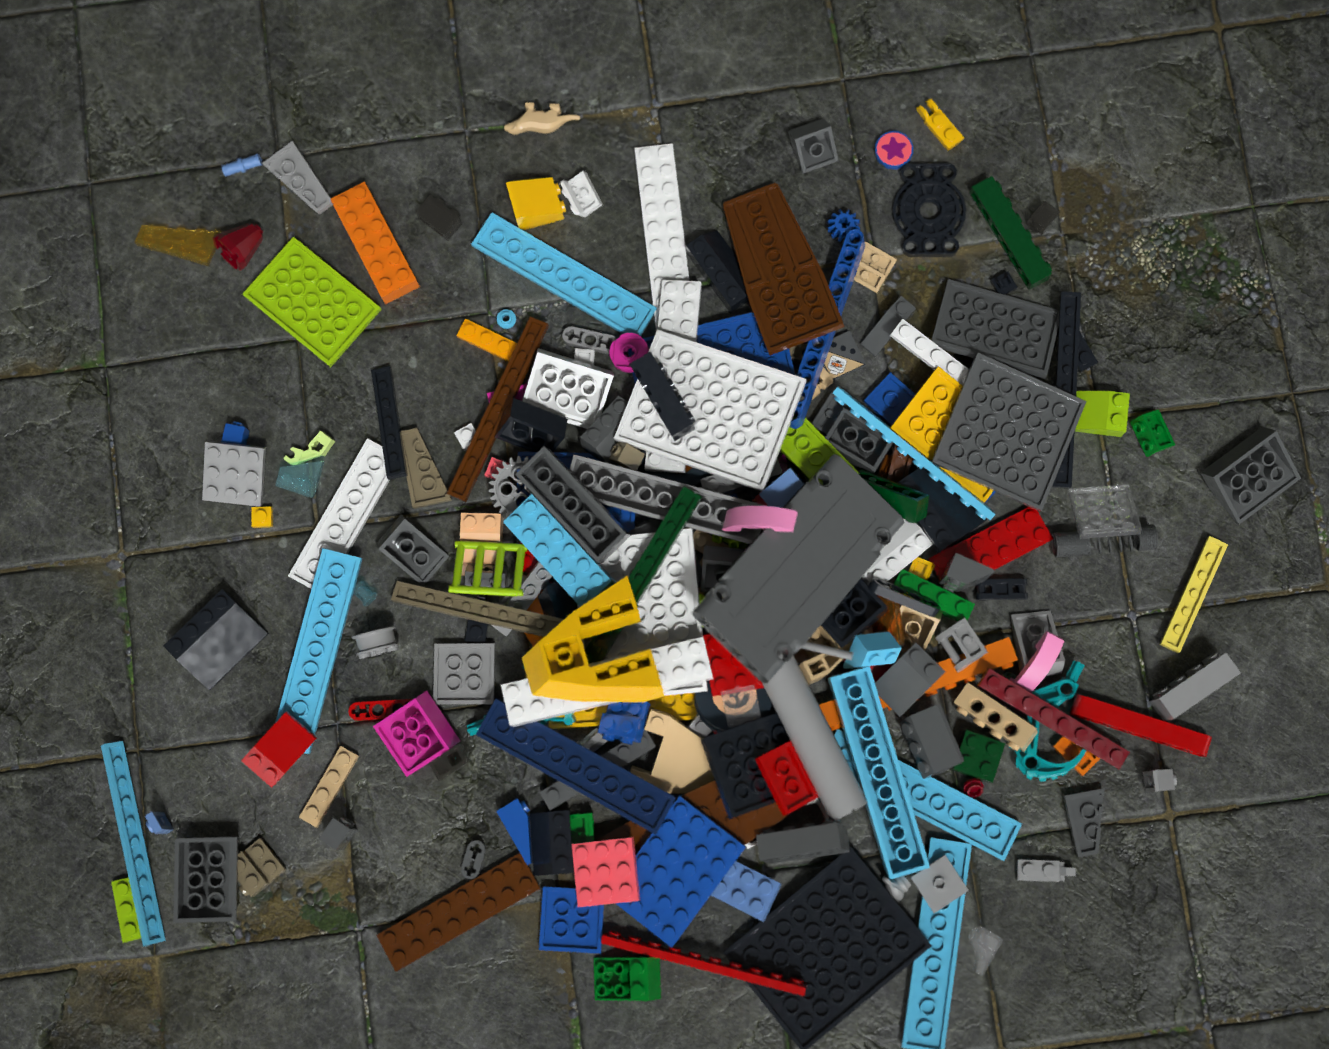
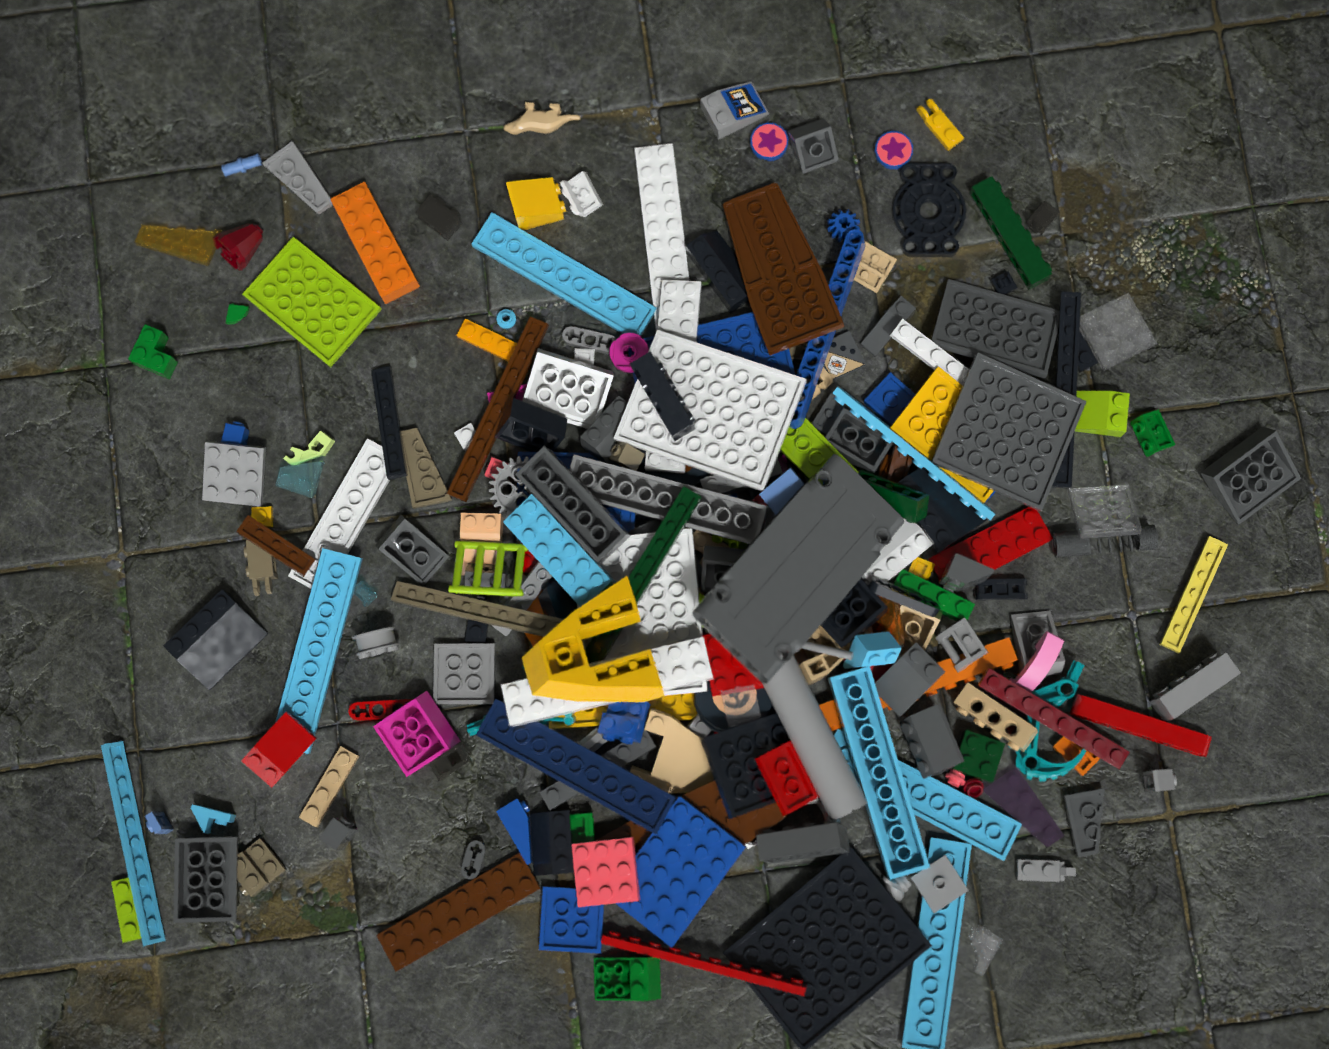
medium blue plate [711,861,782,922] -> none
bright pink slope [722,506,798,532] -> none
none -> green brick [128,324,178,380]
none -> medium azure slope [191,804,236,834]
none -> green tile [226,304,250,325]
none -> reddish brown plate [236,515,316,577]
none -> dark tan hinge [244,540,278,596]
none -> slope [701,82,769,140]
none -> tile [750,123,788,161]
none -> coral plate [945,770,965,787]
none -> clear purple wing [983,767,1064,847]
none -> clear plate [1080,293,1157,371]

